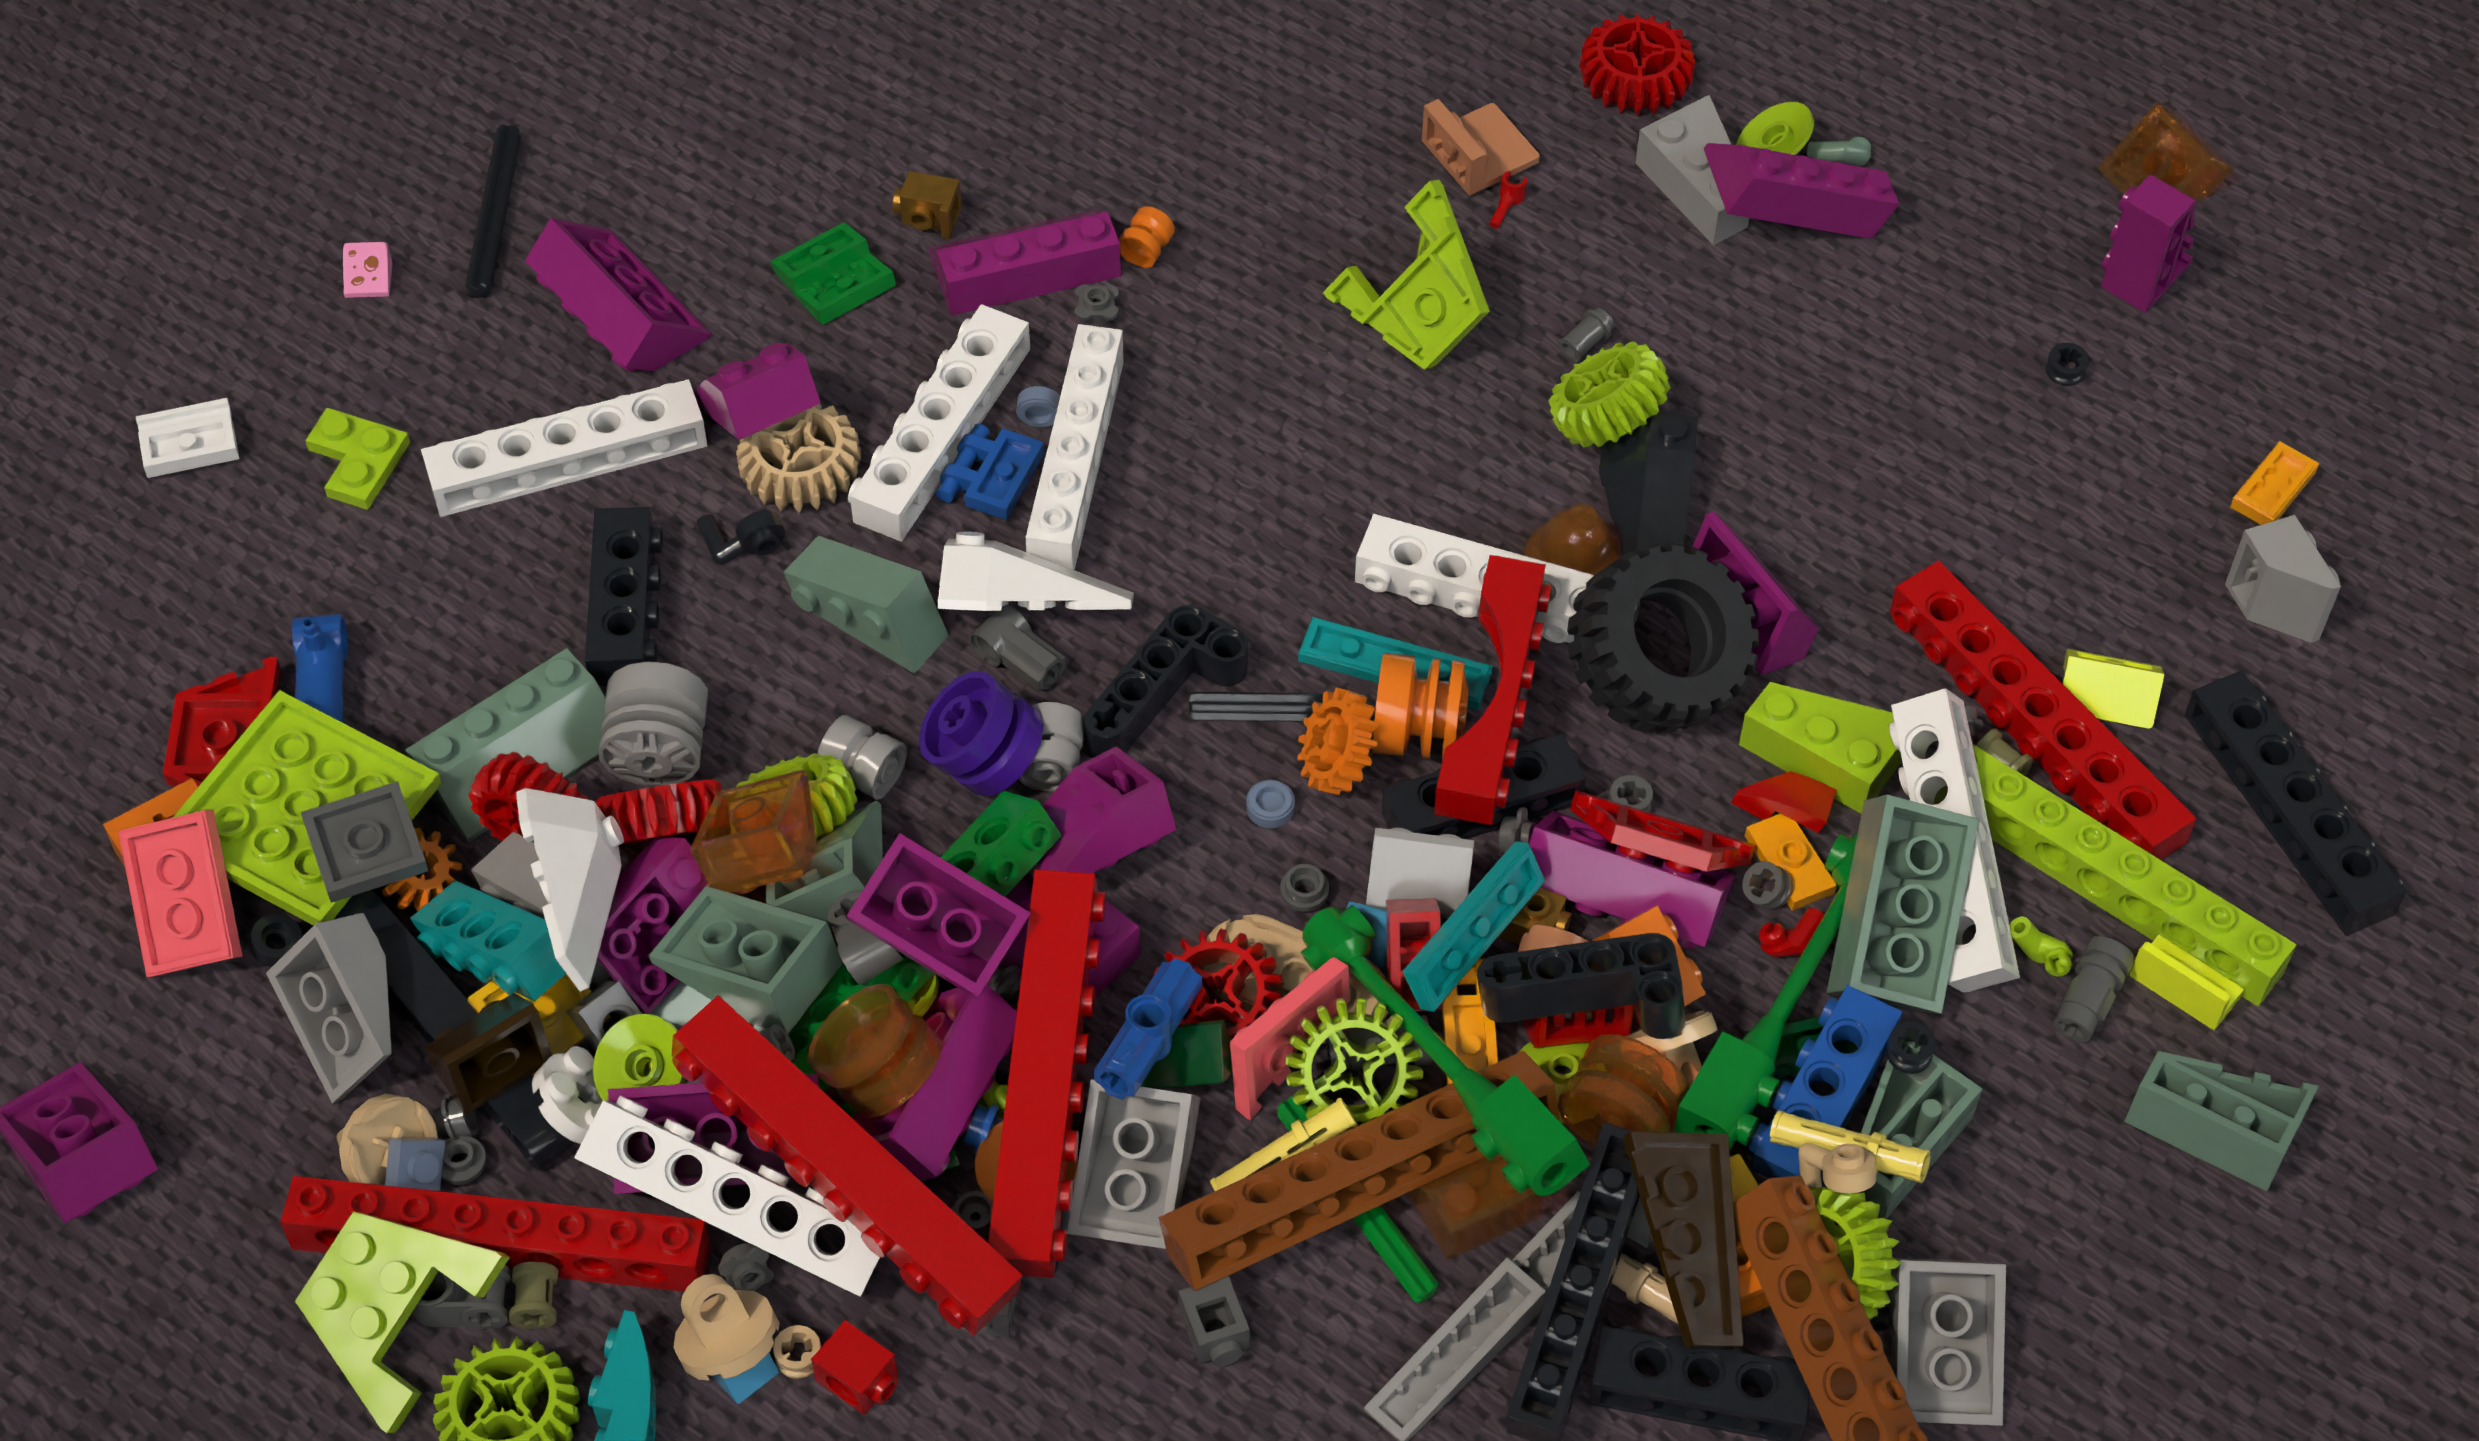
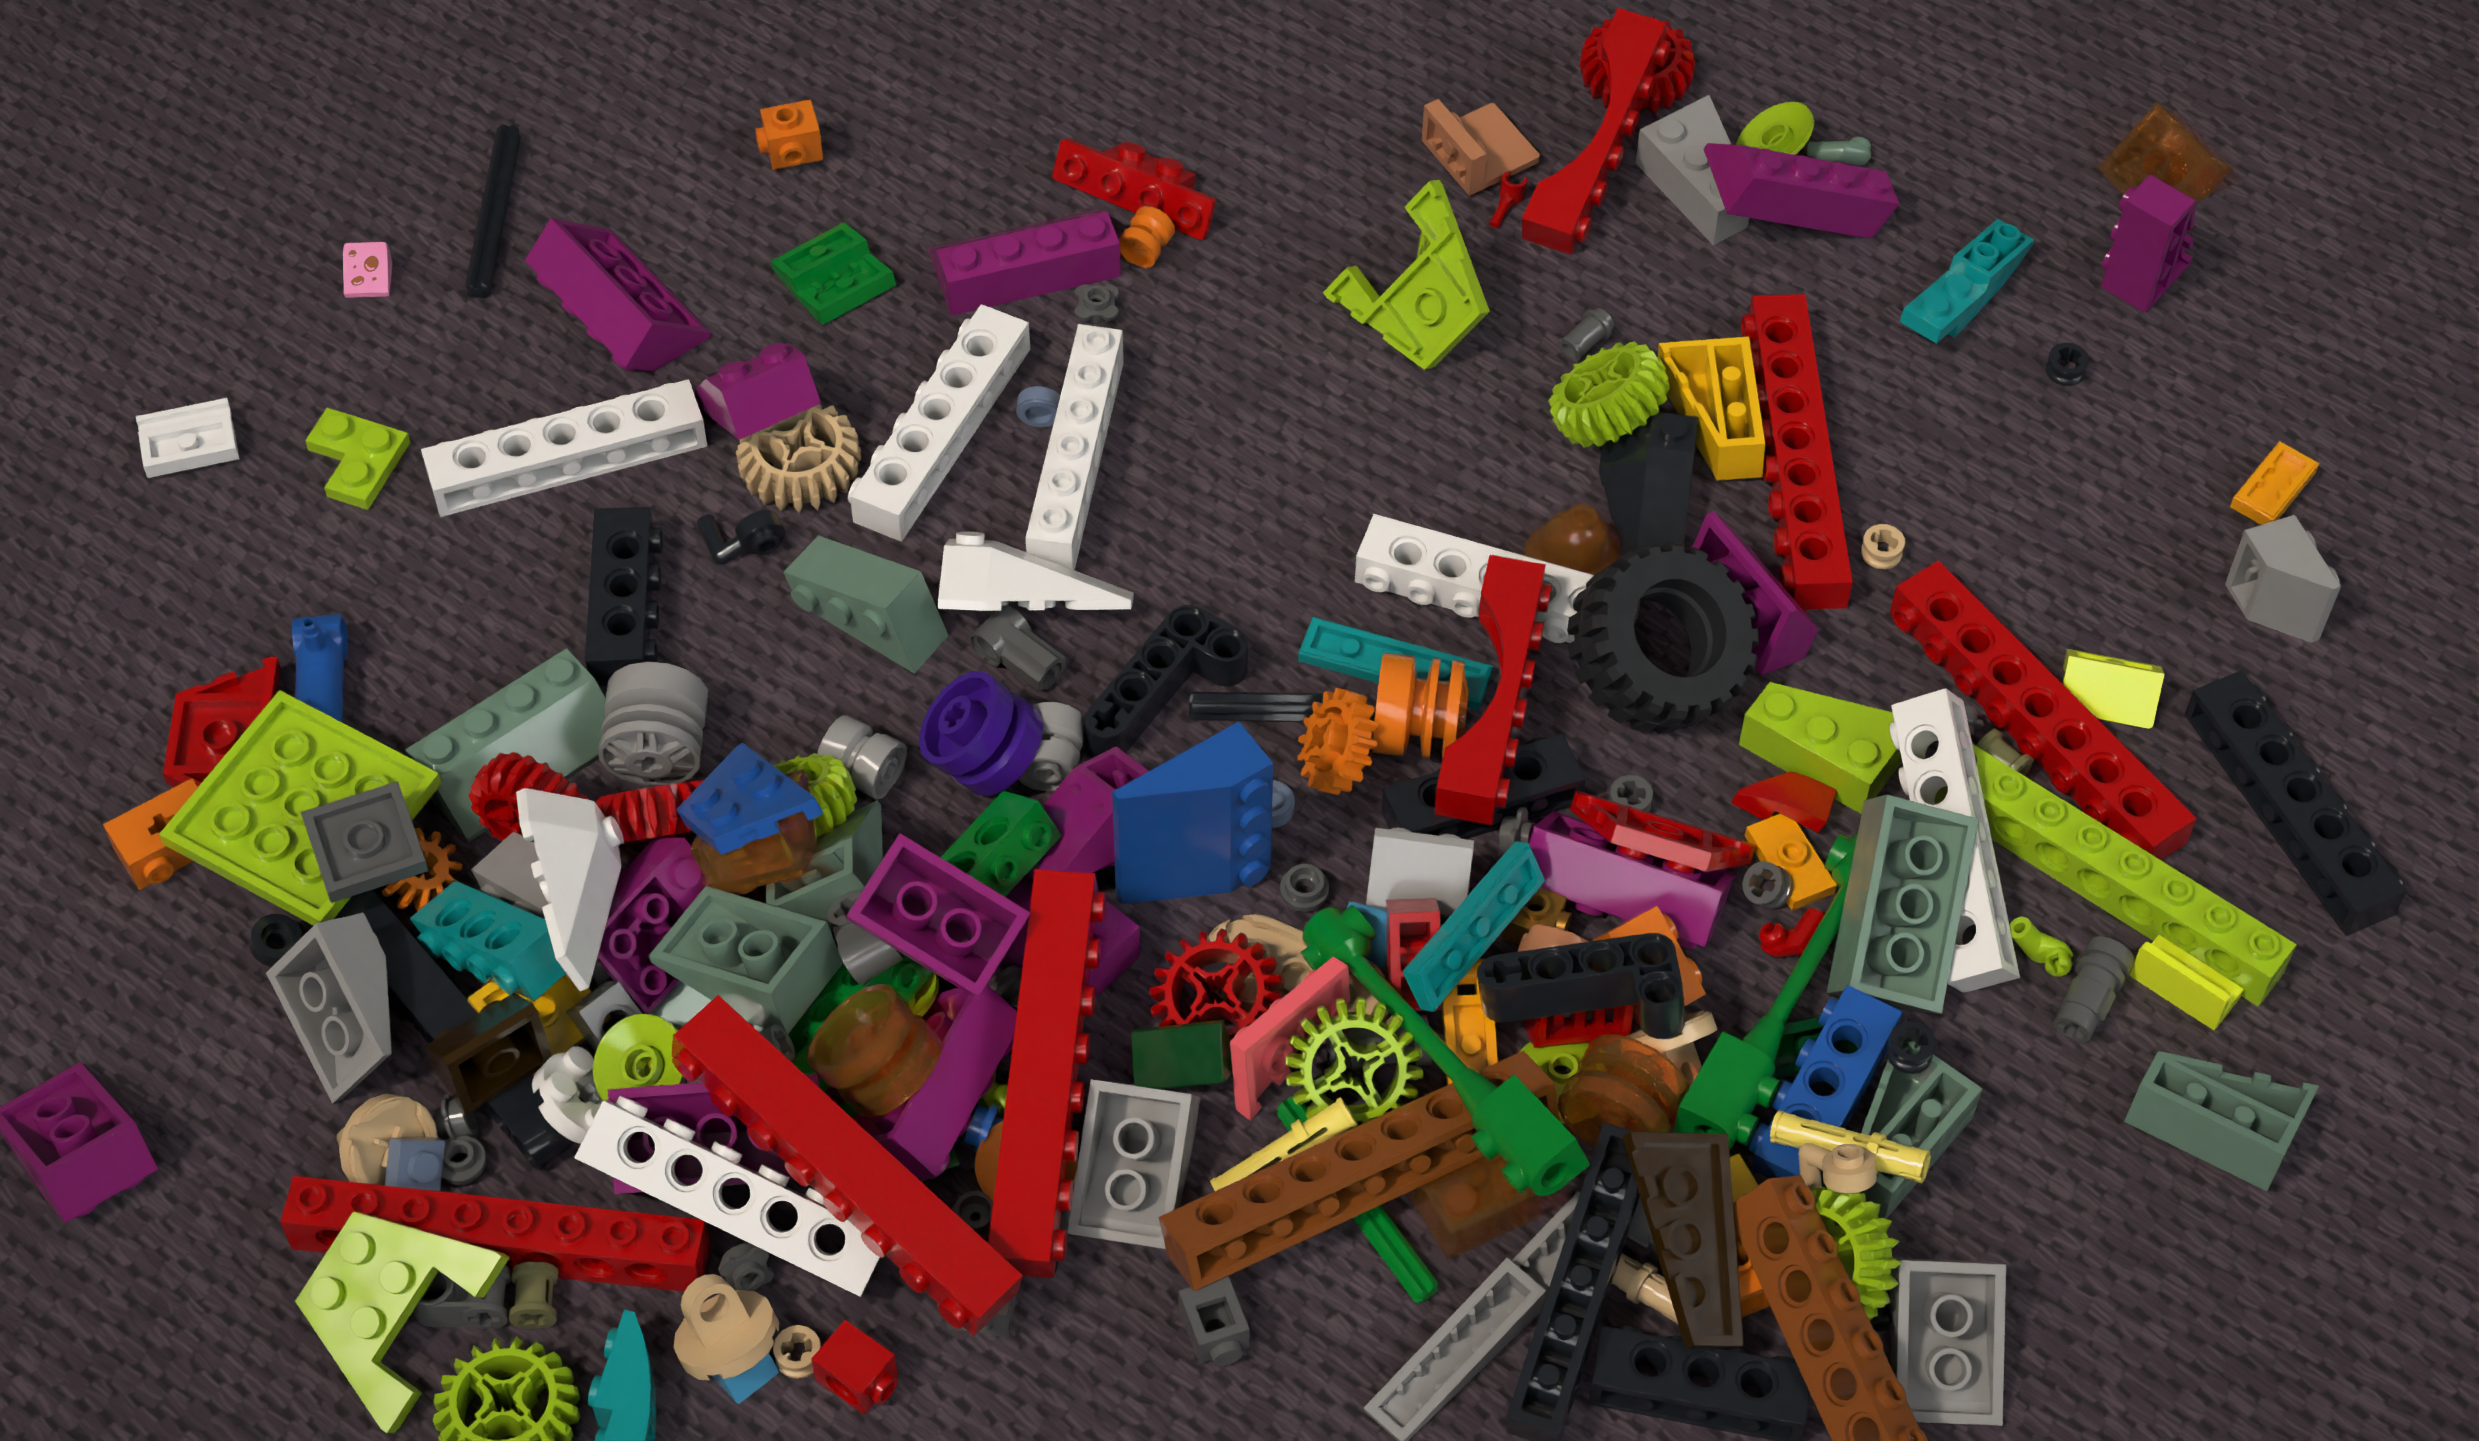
coral tile [118,810,243,977] -> none
pearl gold brick [892,171,962,239] -> none
blue plate [936,424,1044,520] -> none
blue piece [1094,958,1202,1100] -> none
none -> blue wing [676,743,823,855]
none -> orange brick [755,99,823,170]
none -> red bracket [1052,138,1216,240]
none -> blue slope [1112,722,1273,904]
none -> red arch [1522,8,1671,255]
none -> yellow wedge [1658,337,1765,481]
none -> red brick [1741,294,1853,610]
none -> tan bush [1861,524,1905,569]
none -> teal slope [1899,219,2034,344]

